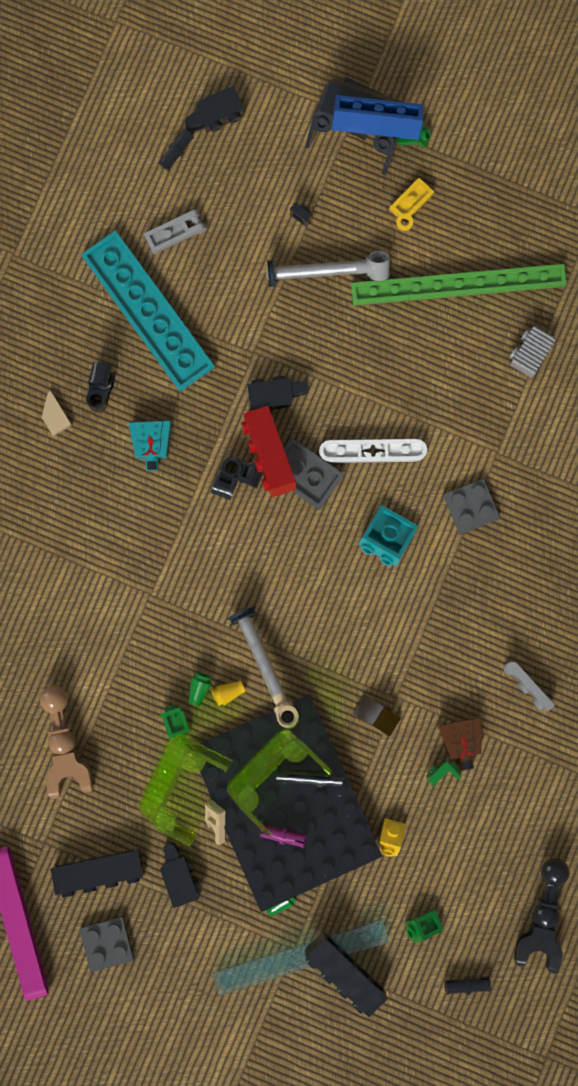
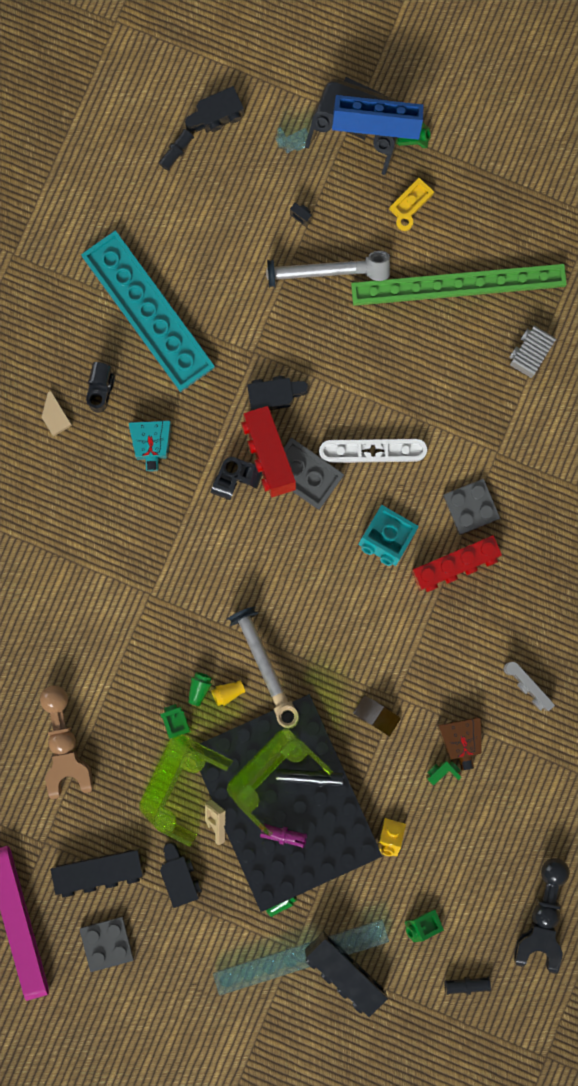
light grey plate [144,209,207,255] -> none
none -> clear light blue bracket [275,127,308,154]
none -> red brick [411,535,502,592]

